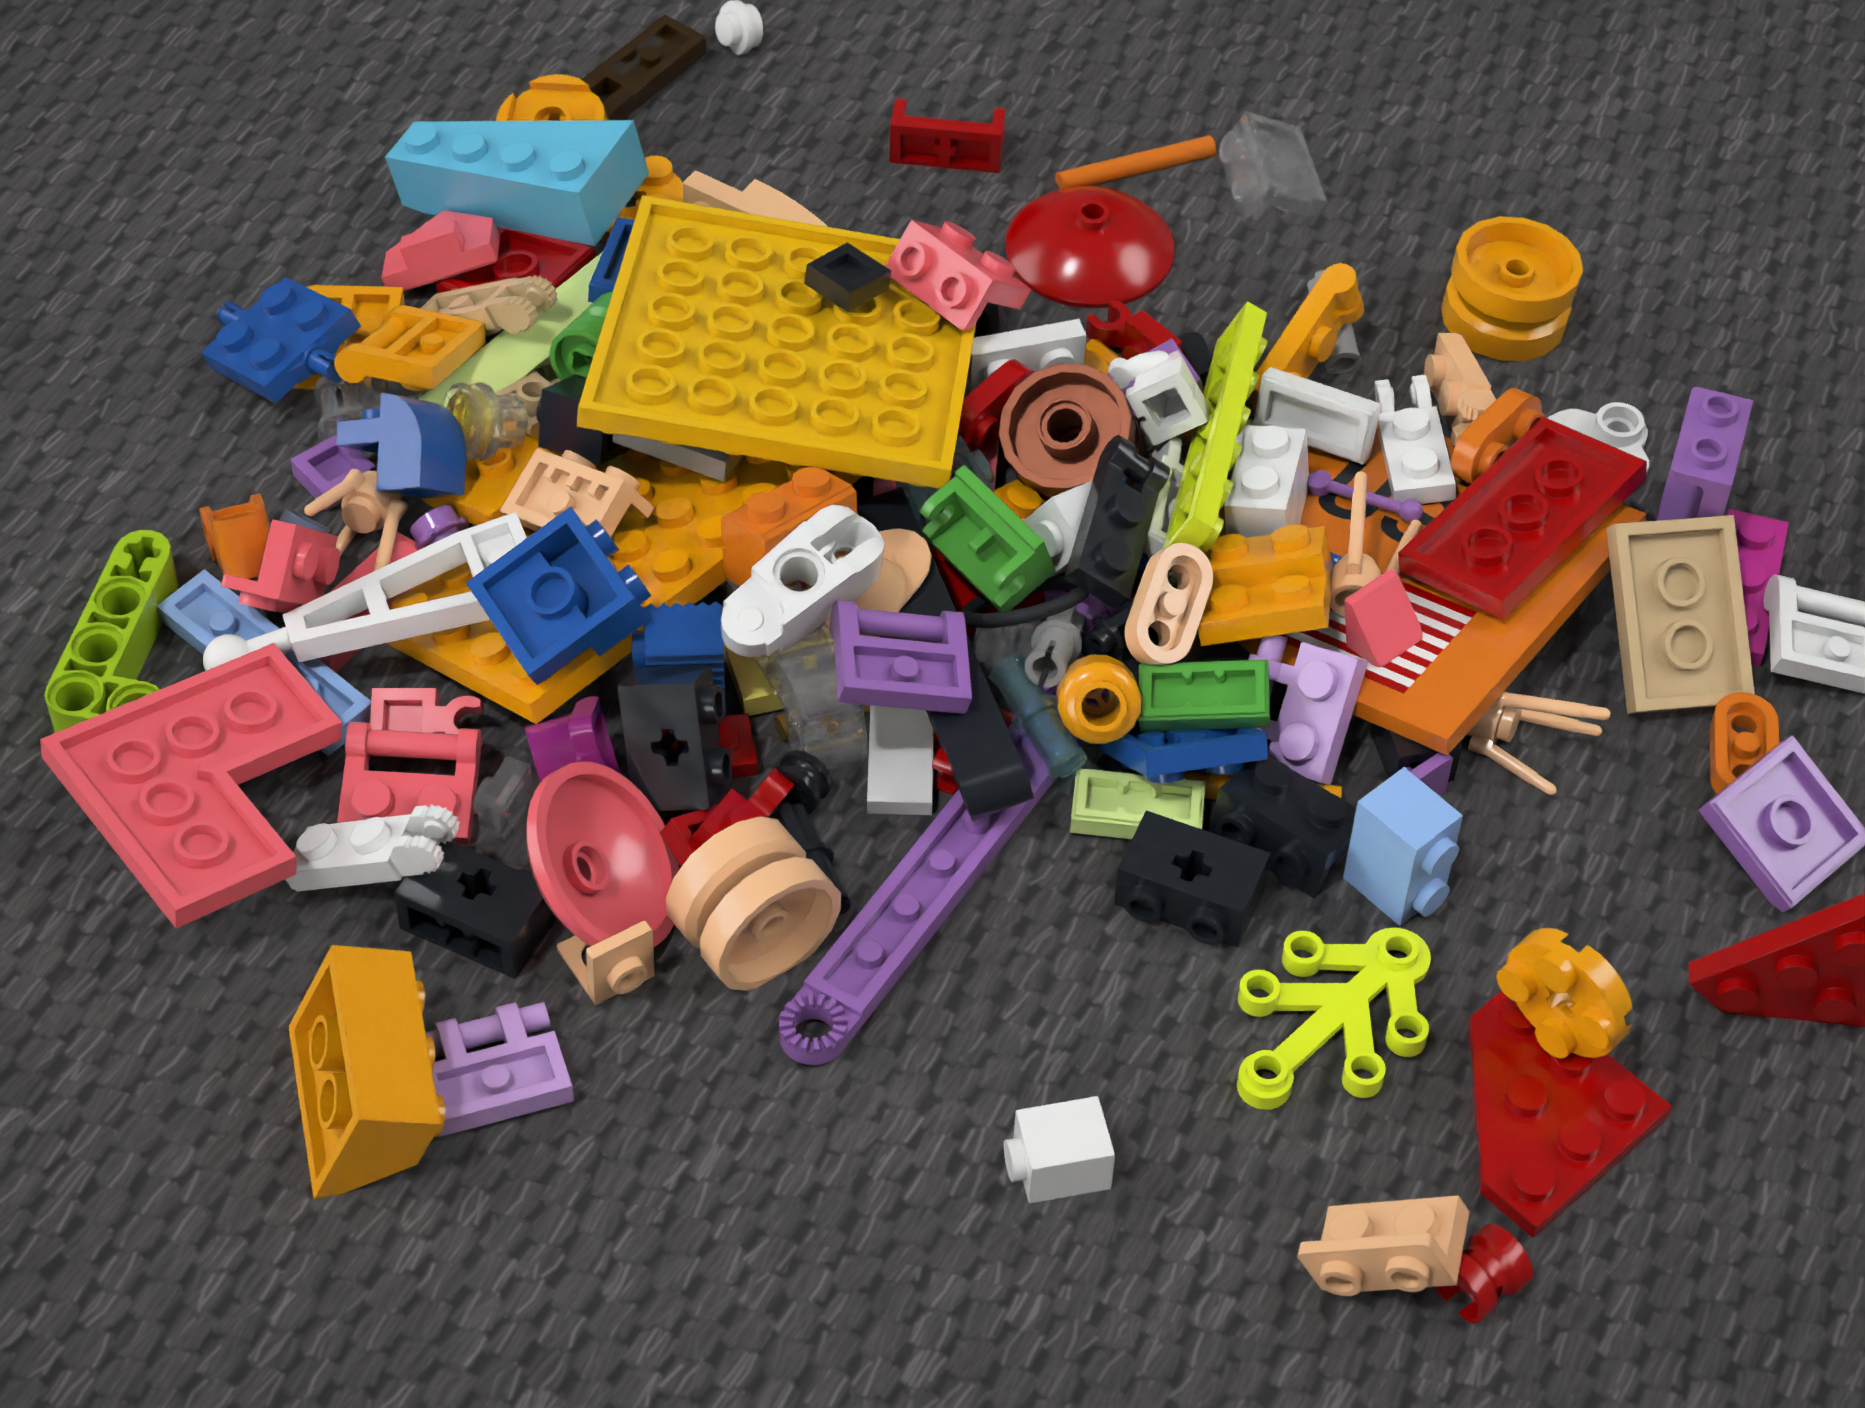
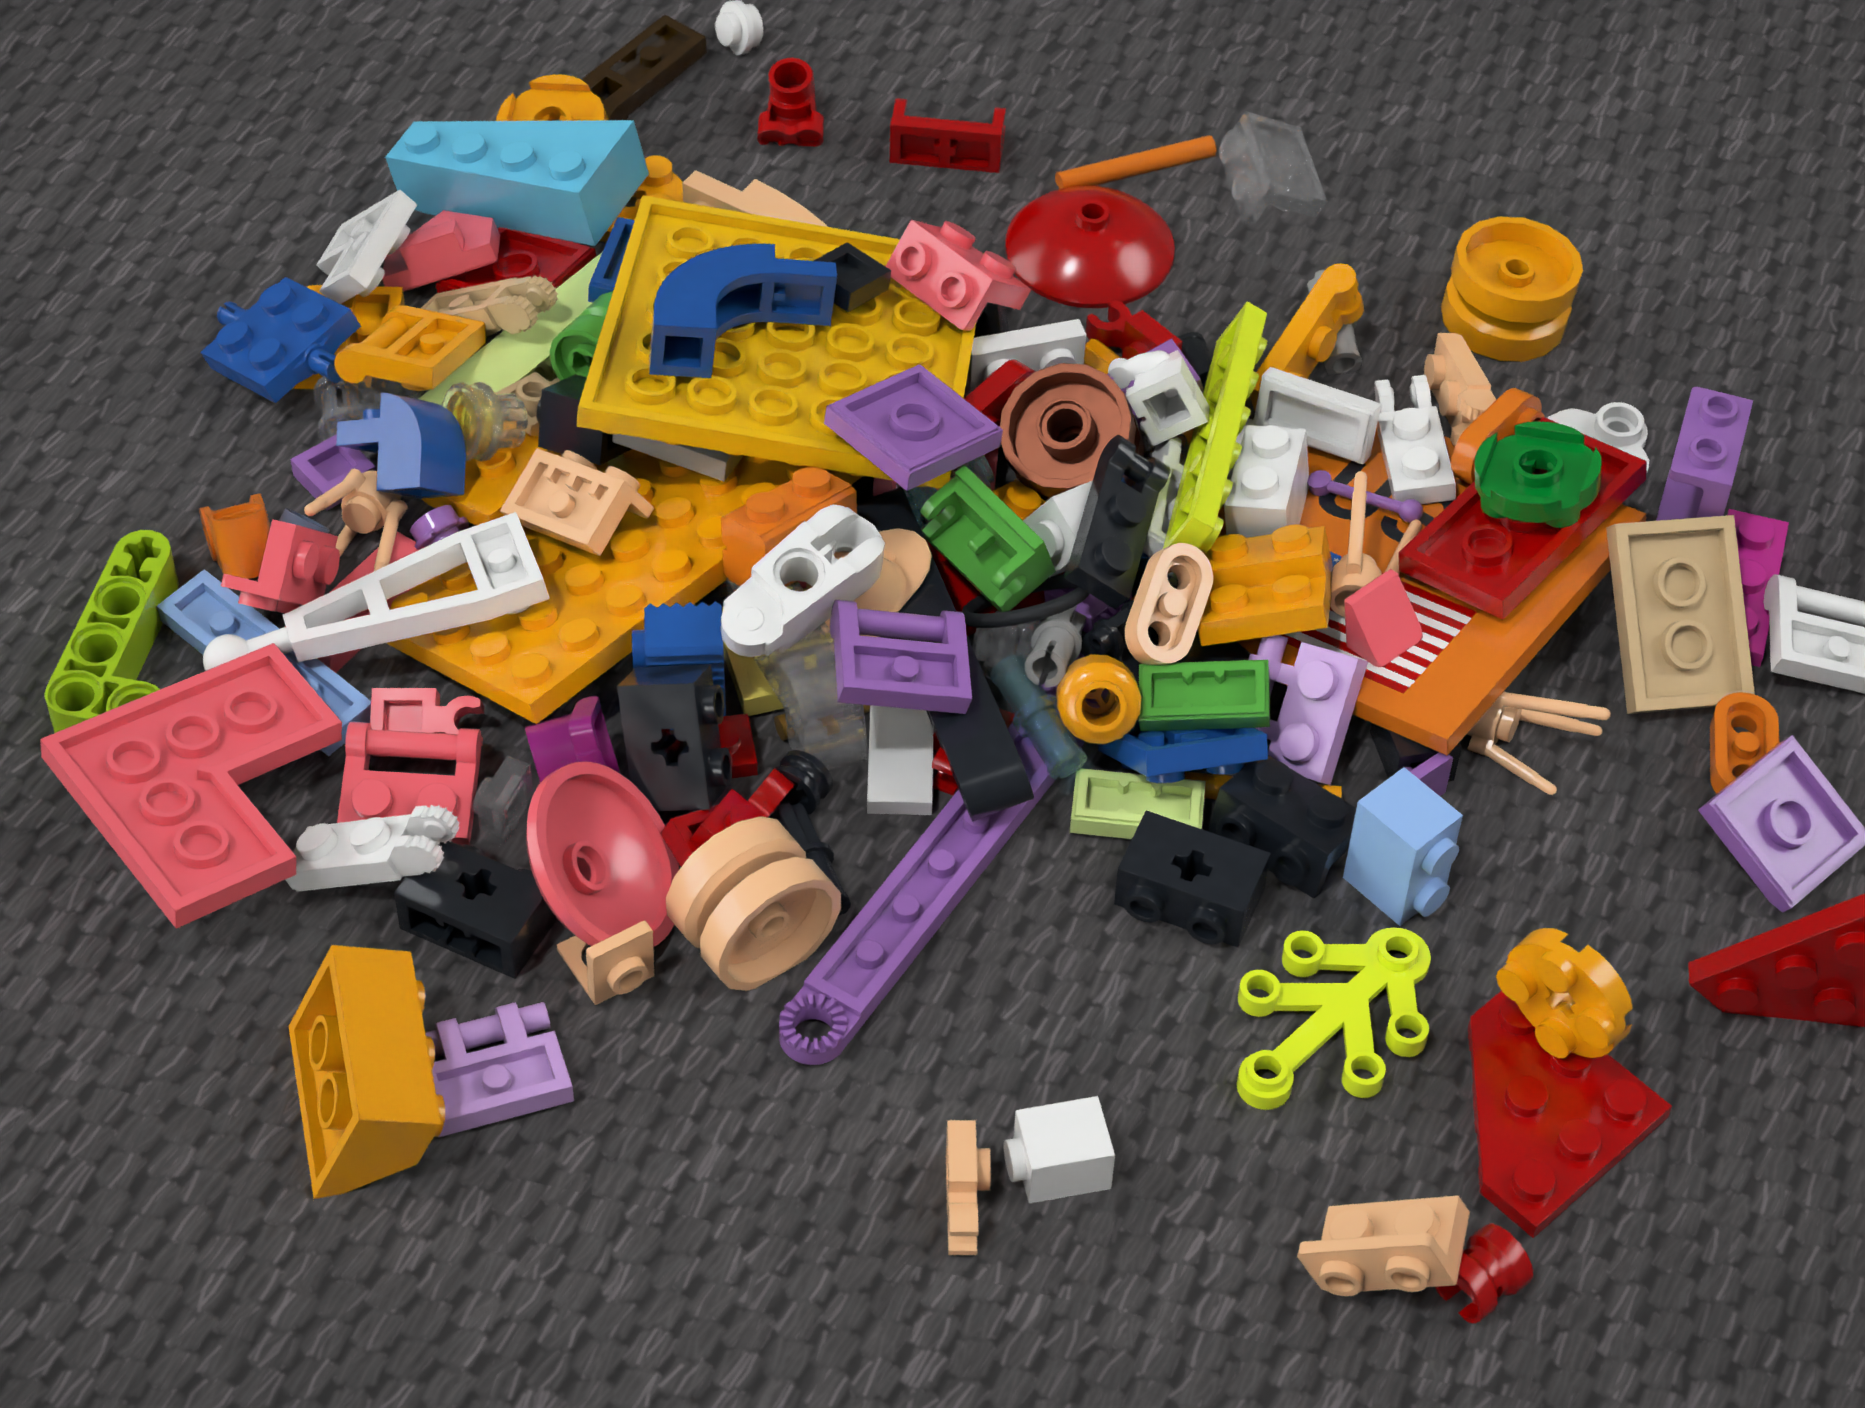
blue plate [466,506,652,685] -> none
none -> white plate [316,190,417,304]
none -> blue arch [649,244,837,378]
none -> red plate [757,58,824,147]
none -> medium lavender plate [824,364,1003,491]
none -> light nougat plate [946,1120,991,1255]
none -> green plate [1474,421,1602,528]

